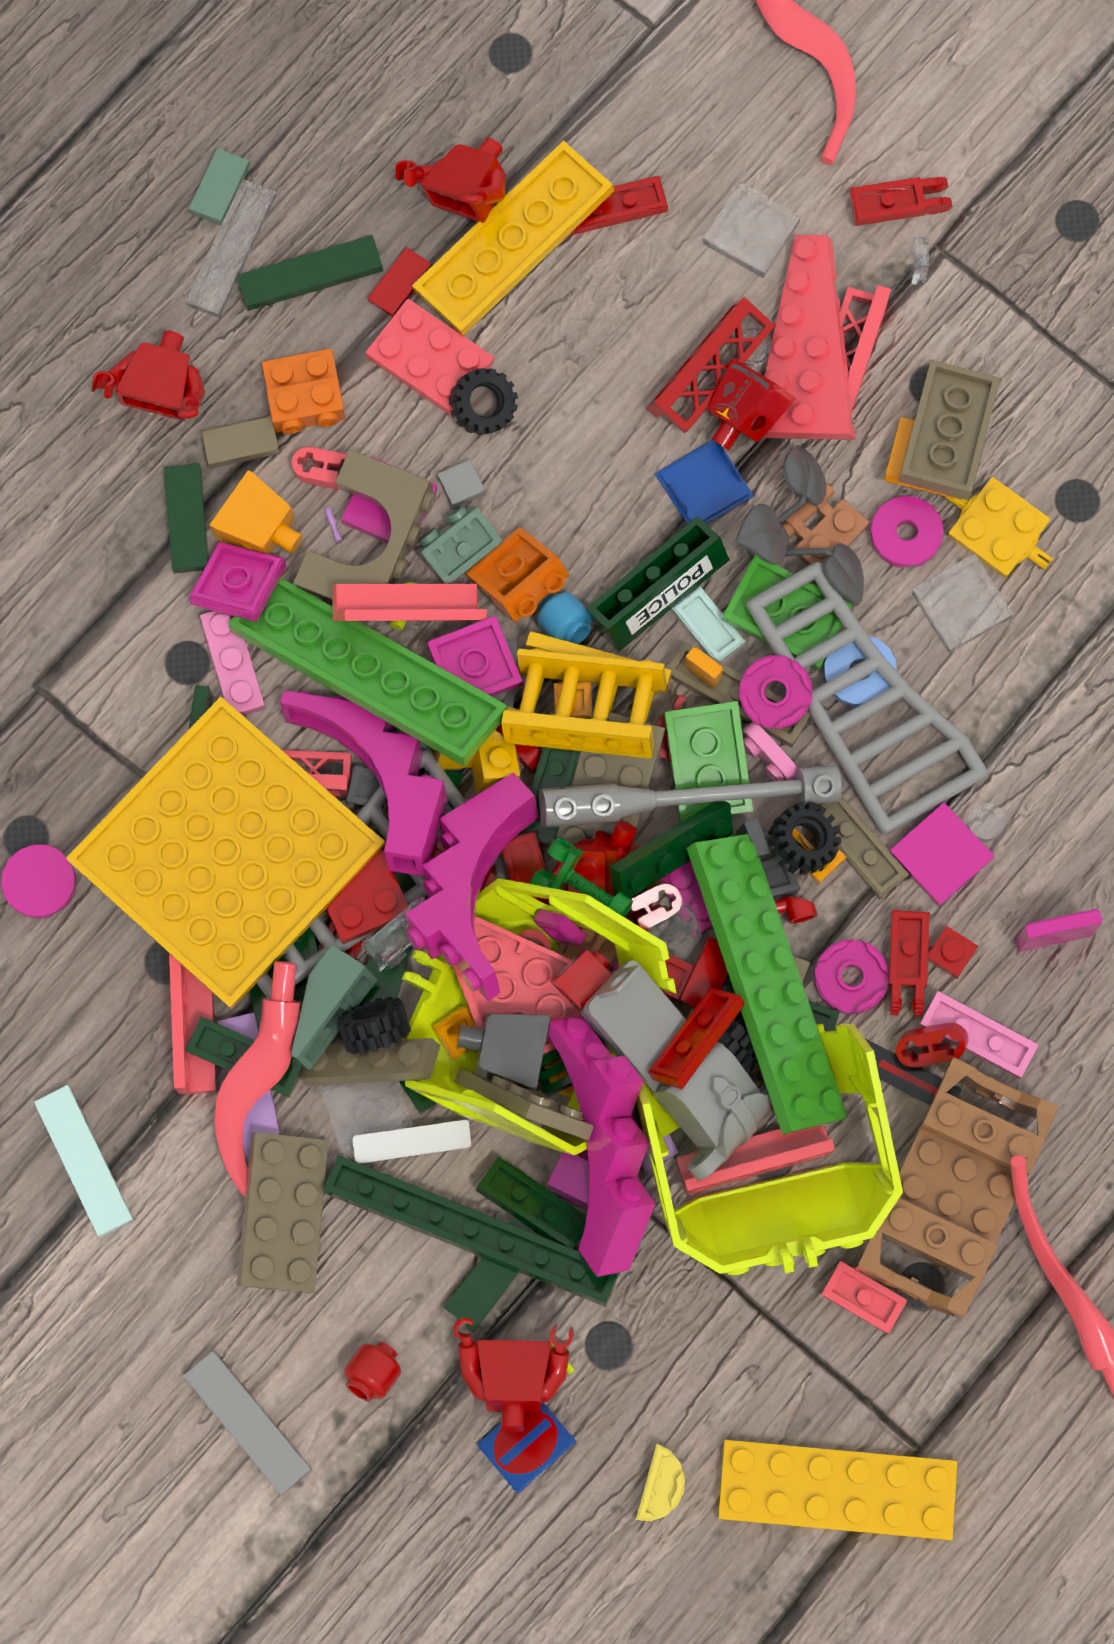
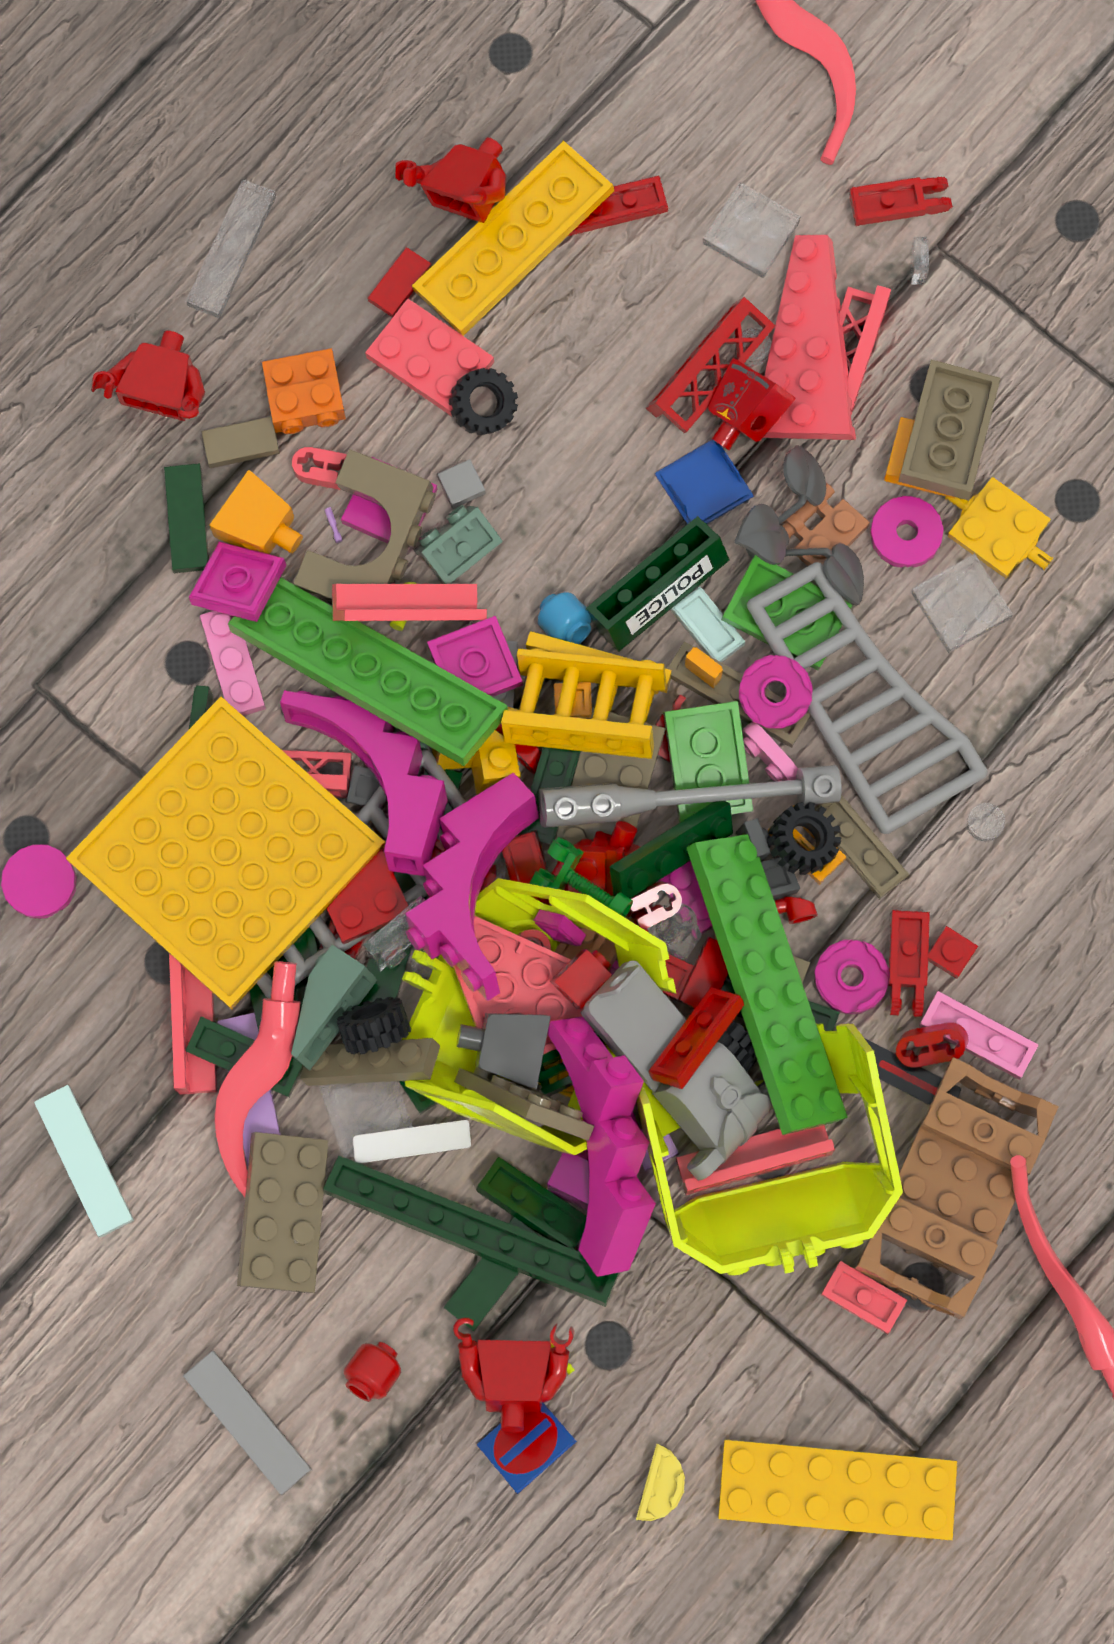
sand green tile [189,148,251,226] -> none
dark green tile [237,235,383,311] -> none
light orange tile [432,1006,475,1060] -> none
orange plate [465,527,570,623] -> none
light blue tile [823,636,897,708] -> none
dark pink tile [890,803,995,907] -> none
dark pink tile [1016,909,1103,952] -> none

